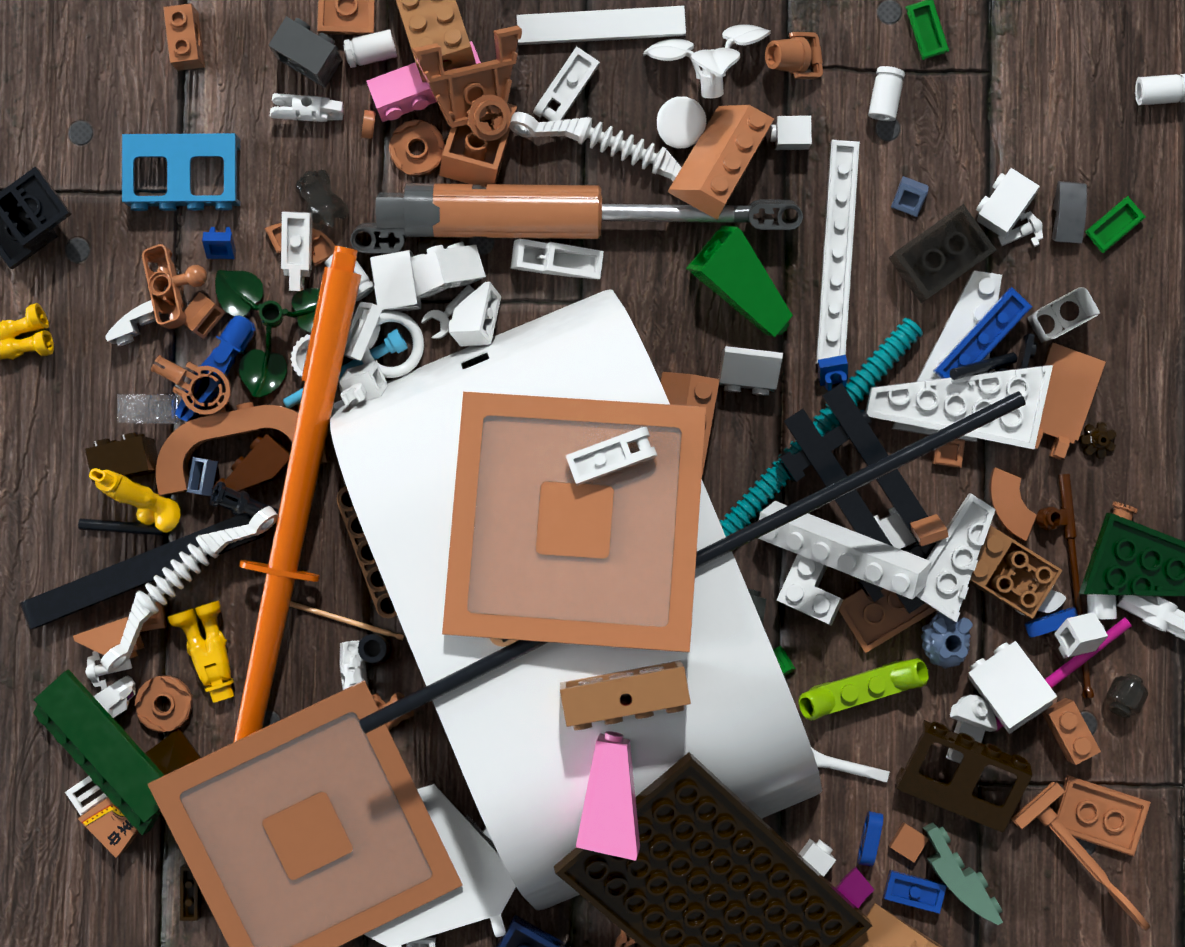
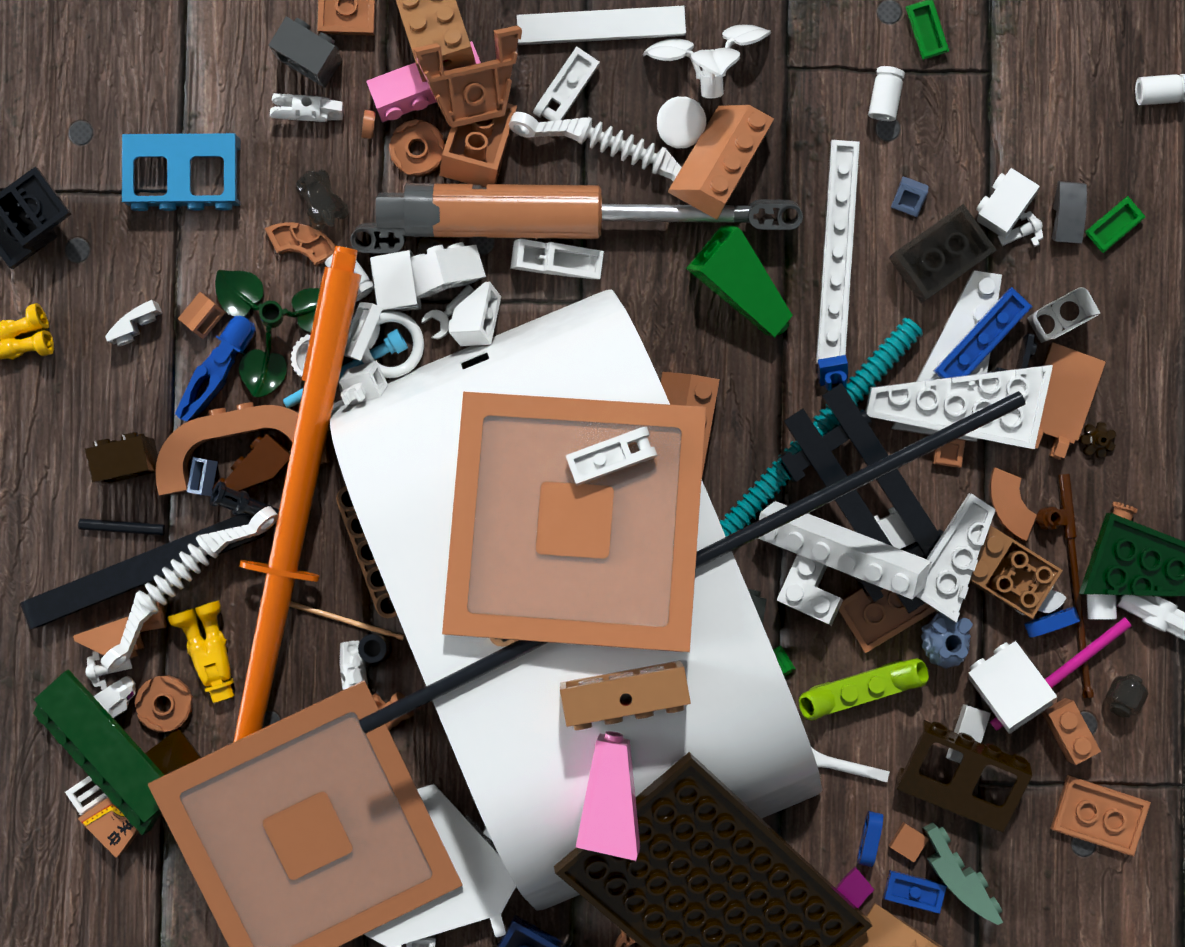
yellow piece [89,468,180,533] -> none
clear slope [117,394,178,424] -> none
nougat piece [142,244,207,329] -> none
nougat pin [151,355,232,415] -> none
nougat brick [163,3,205,71] -> none
dark brown piece [180,864,201,921] -> none
blue tile [202,227,236,259] -> none
white hinge [281,211,312,291] -> none
white piece [343,29,397,68] -> none
nougat gear [467,95,511,141] -> none
white slope [719,346,783,396] -> none
nougat piece [765,32,823,79] -> none
white brick [770,116,812,150] -> none
white brick [799,839,836,877] -> none
nougat tile [910,514,949,546] -> none
black bar [950,352,1018,380] -> none
white plate [950,695,997,732] -> none
nougat piece [1011,781,1150,931] -> none
white brick [1054,612,1108,658] -> none

